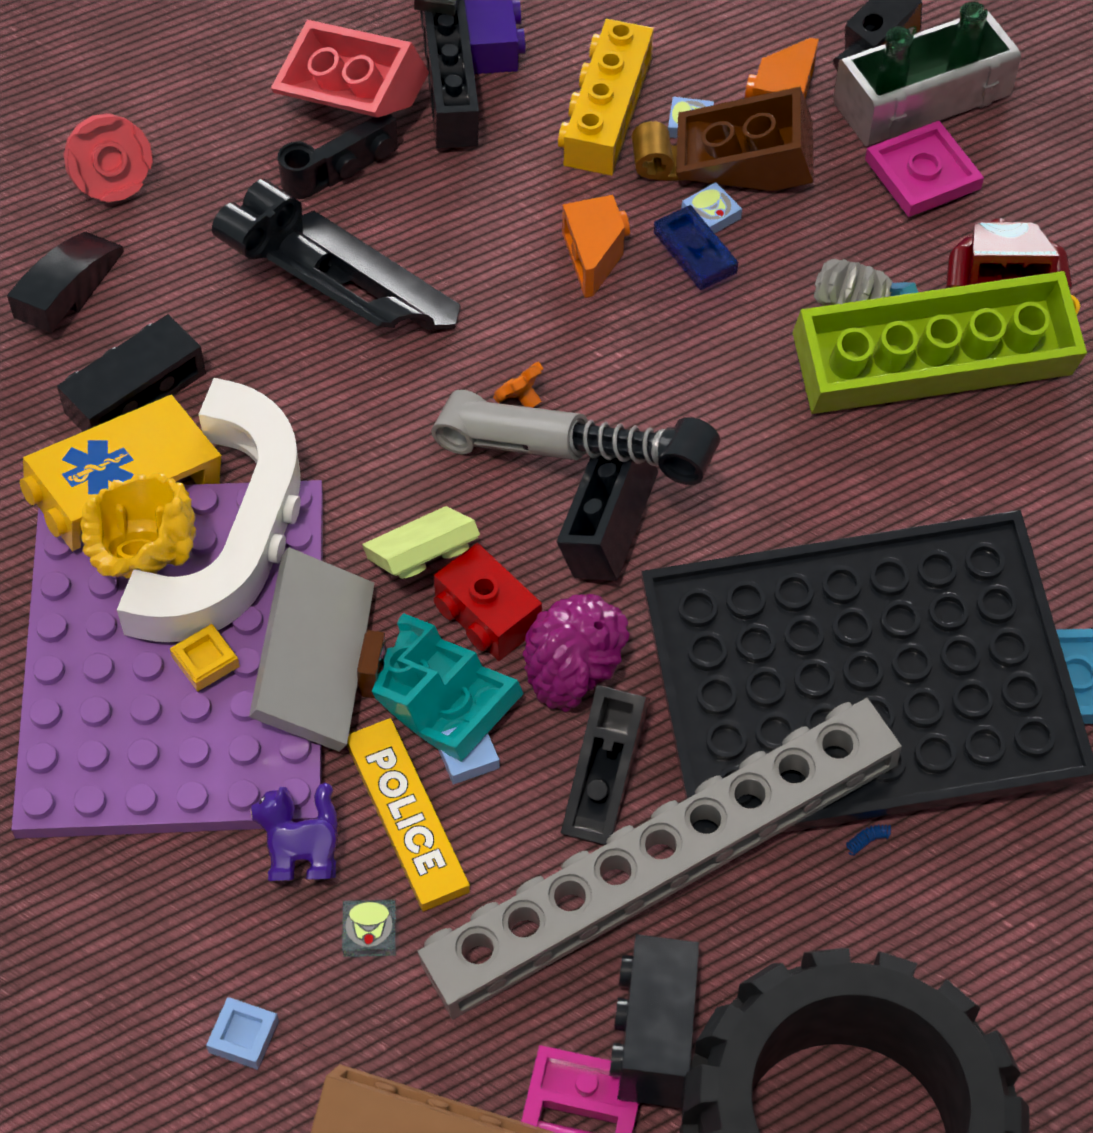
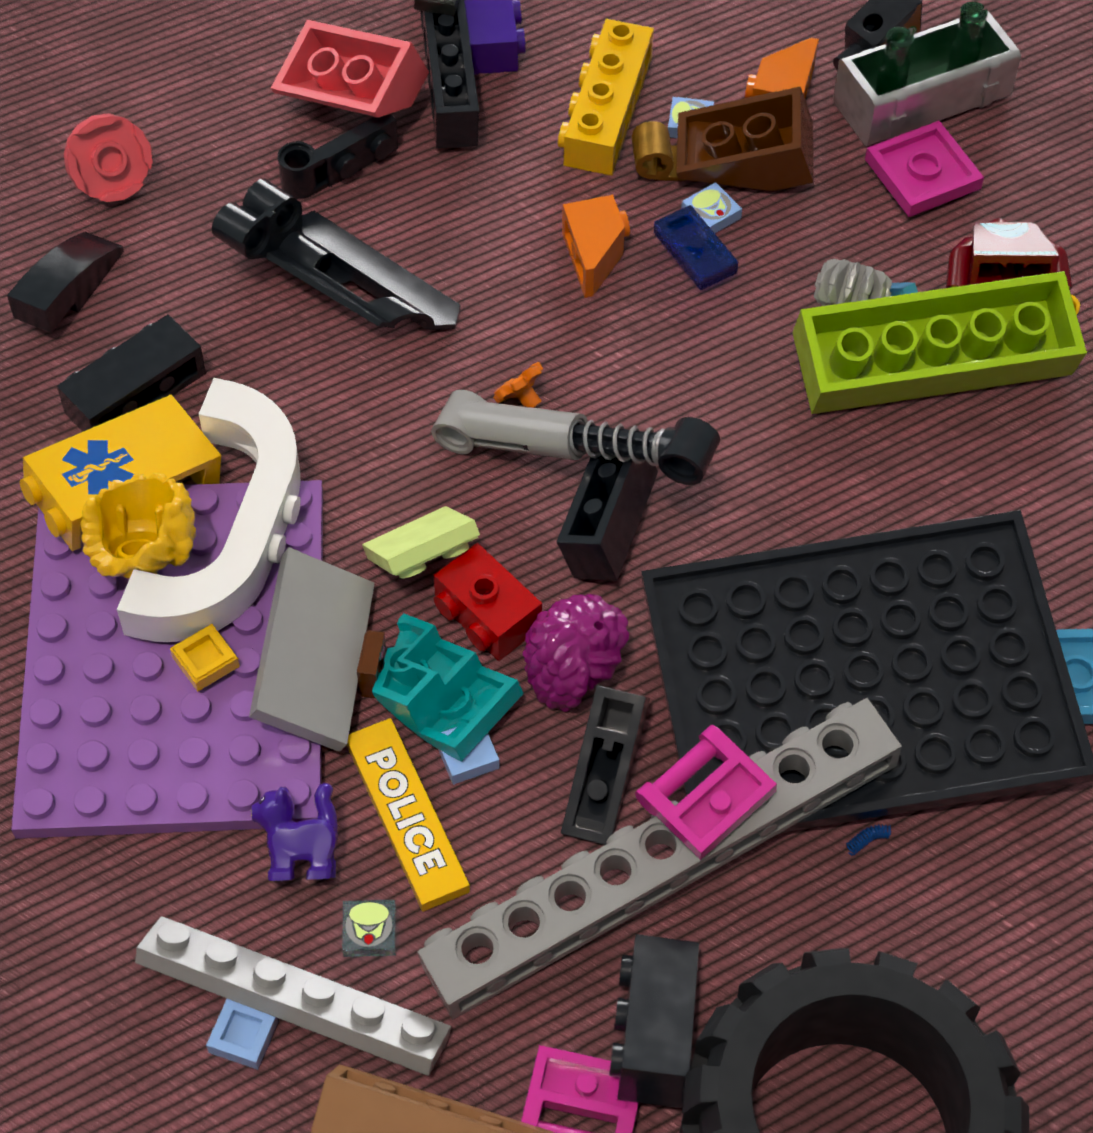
none -> light grey plate [135,916,451,1076]
none -> dark pink plate [635,725,777,860]

